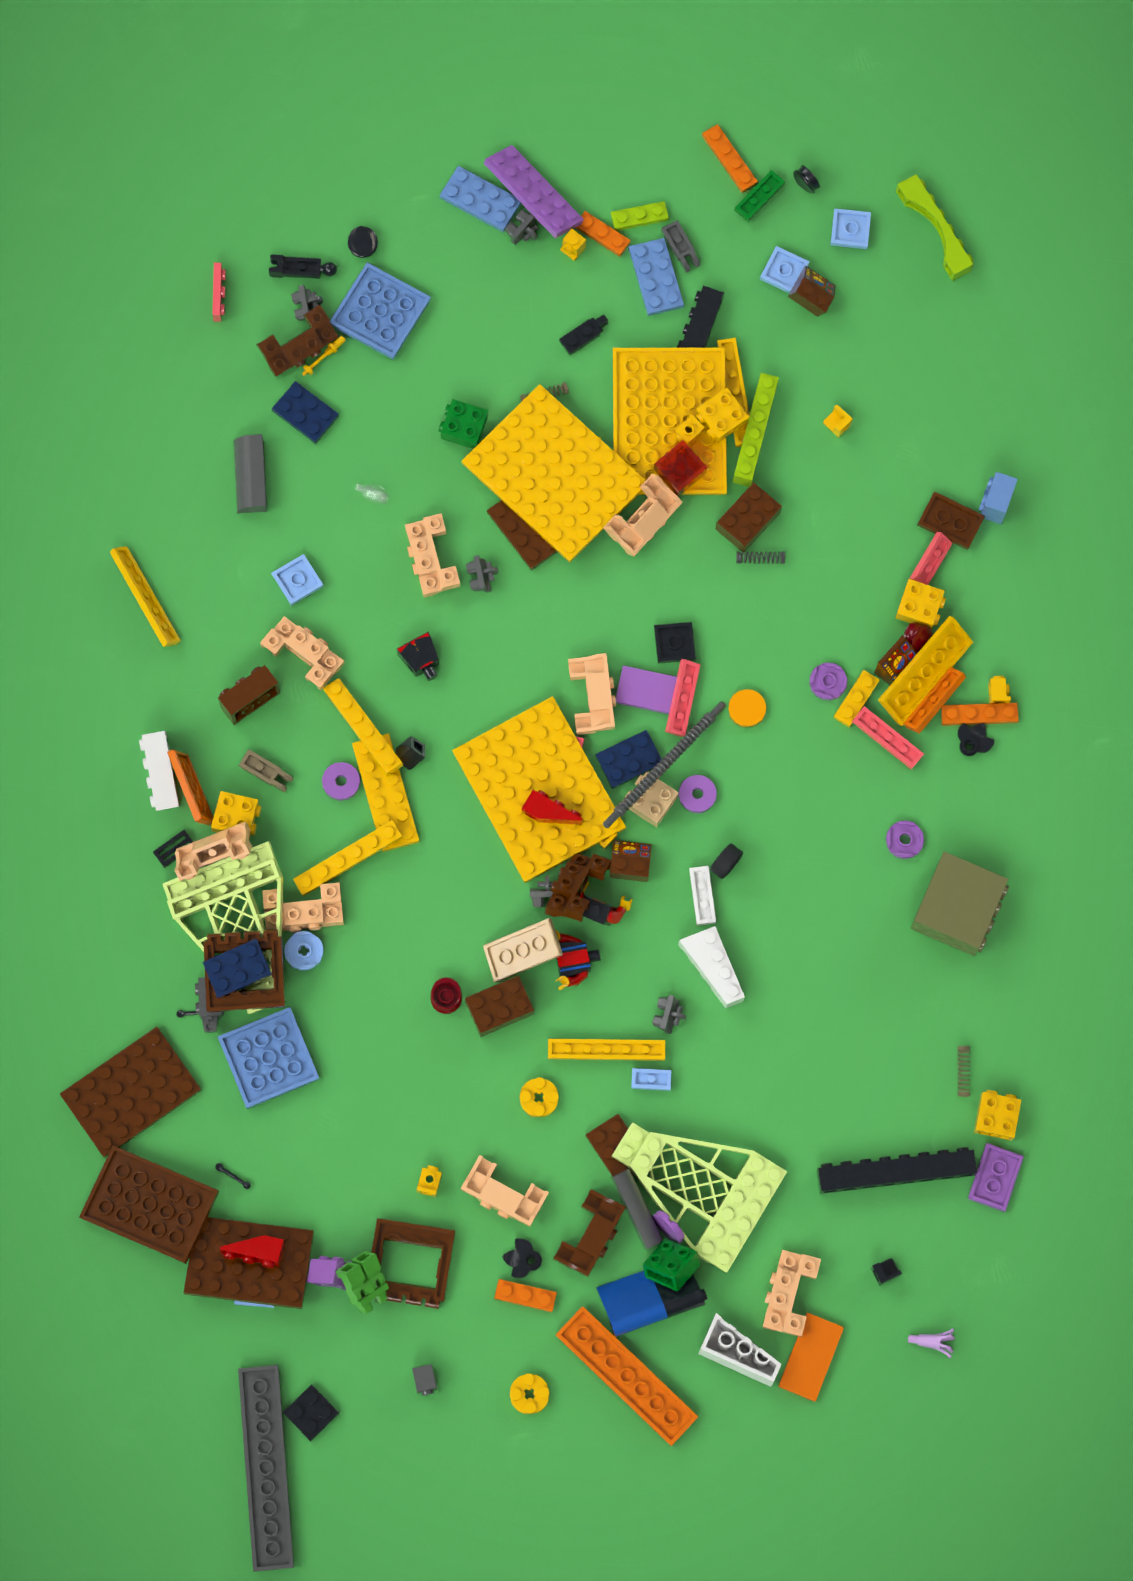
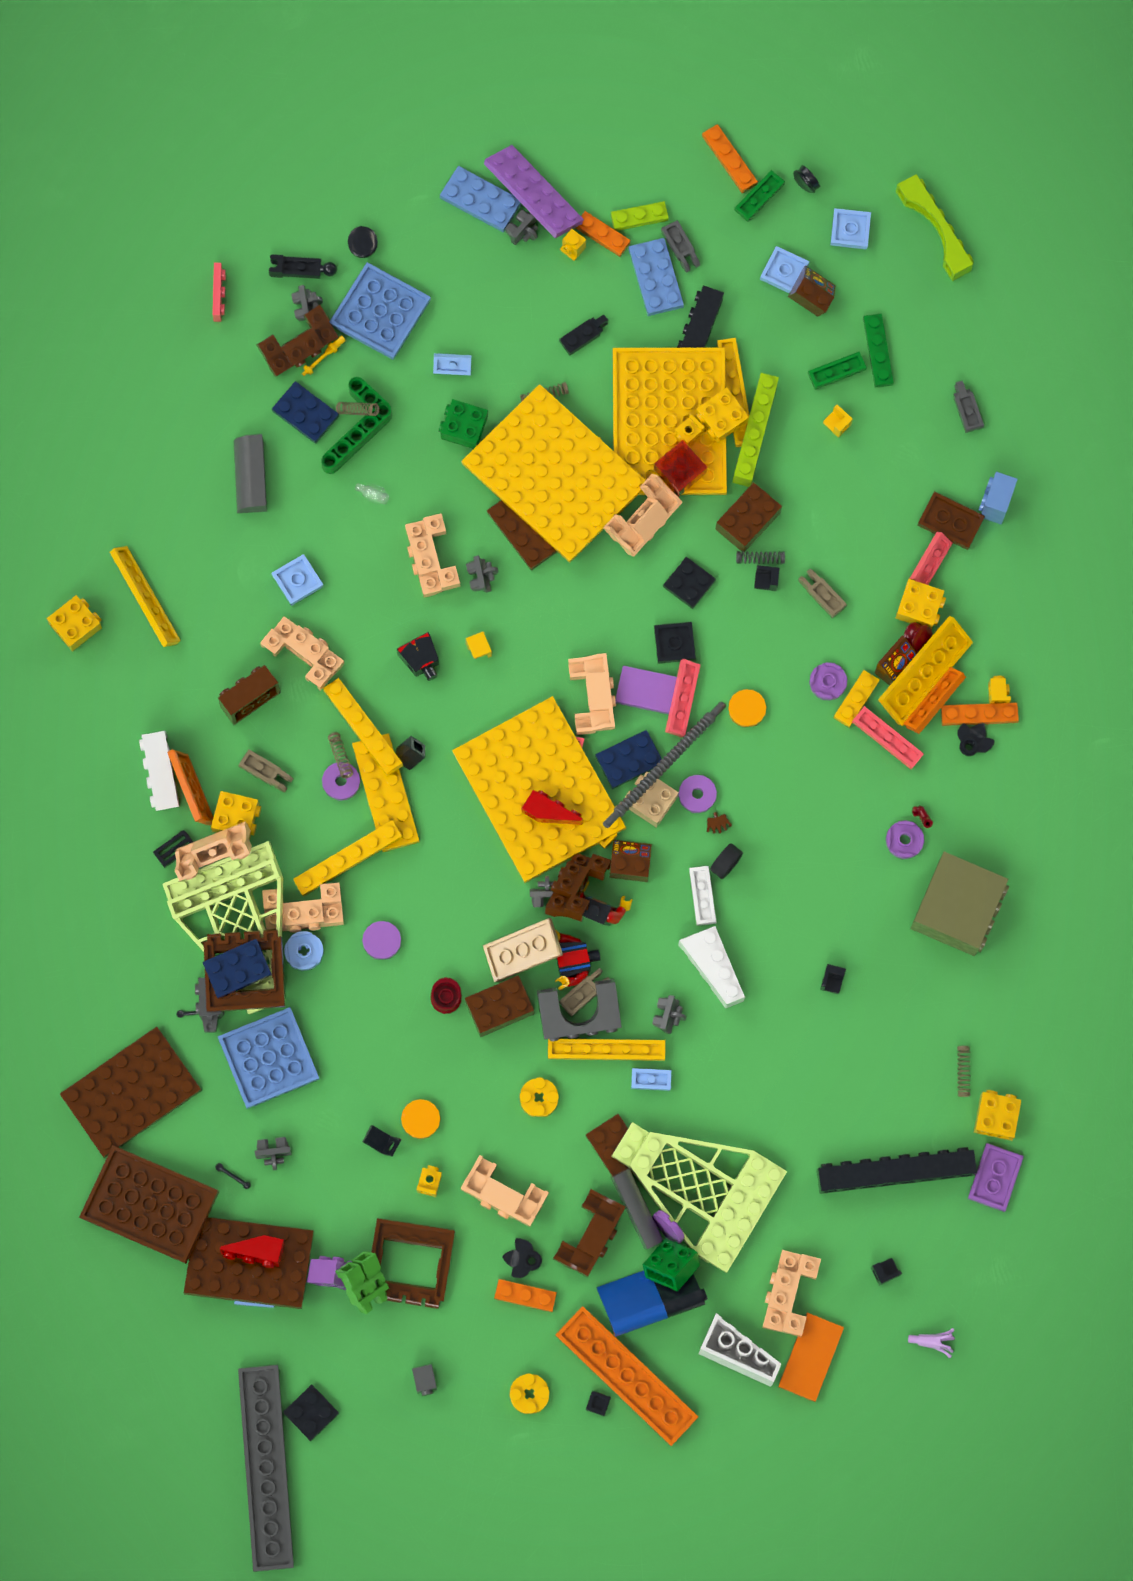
none -> yellow brick [46,595,102,652]
none -> dark grey hips [255,1137,292,1170]
none -> green beam [321,377,392,474]
none -> dark tan piece [328,732,353,778]
none -> dark tan piece [336,402,379,416]
none -> medium lavender tile [362,921,401,960]
none -> black bracket [362,1125,401,1157]
none -> light orange tile [401,1099,440,1139]
none -> light blue plate [433,353,471,375]
none -> yellow panel [466,632,492,659]
none -> dark grey arch [537,979,622,1041]
none -> dark tan hinge [559,968,610,1017]
none -> black tile [586,1390,611,1416]
none -> black plate [663,557,716,609]
none -> reddish brown piece [707,812,732,834]
none -> black panel [754,565,780,591]
none -> dark tan hinge [798,569,847,619]
none -> green plate [808,351,867,390]
none -> black panel [820,964,846,994]
none -> green plate [863,313,894,388]
none -> dark red arm [912,805,933,828]
none -> dark grey hinge [953,380,984,433]

